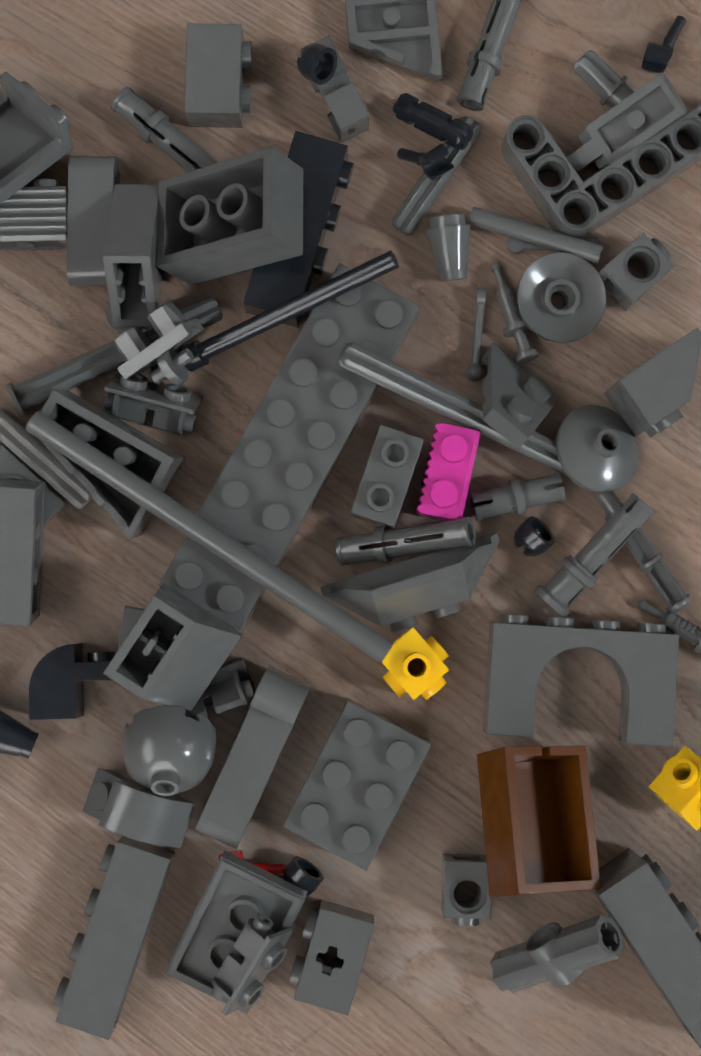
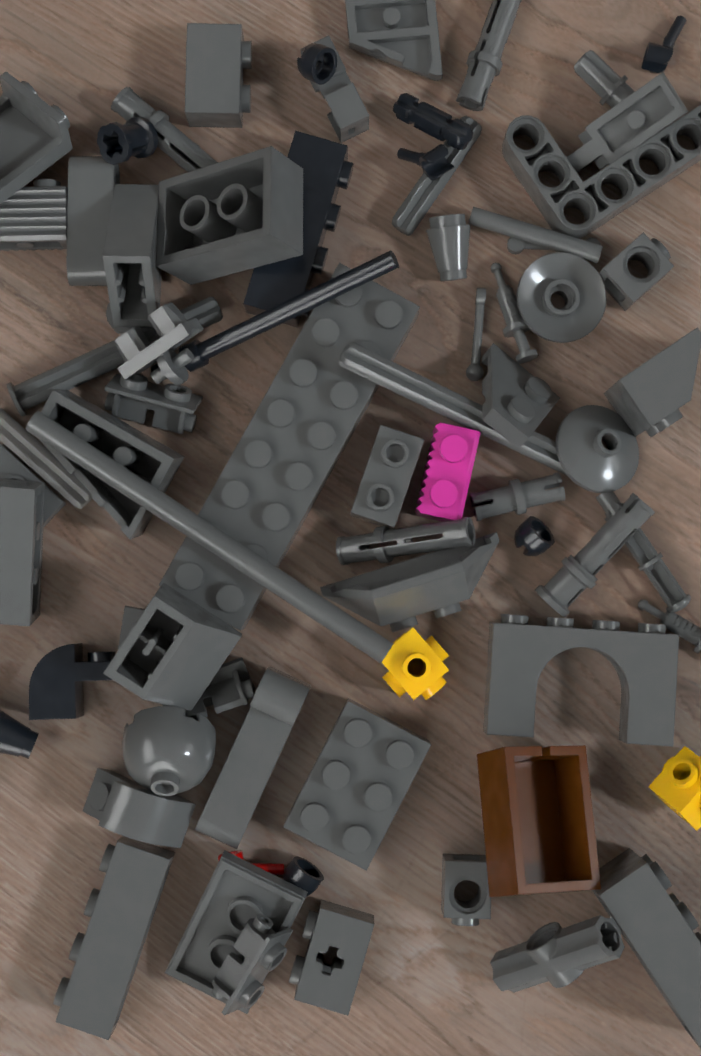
none -> black bush [97,117,158,165]

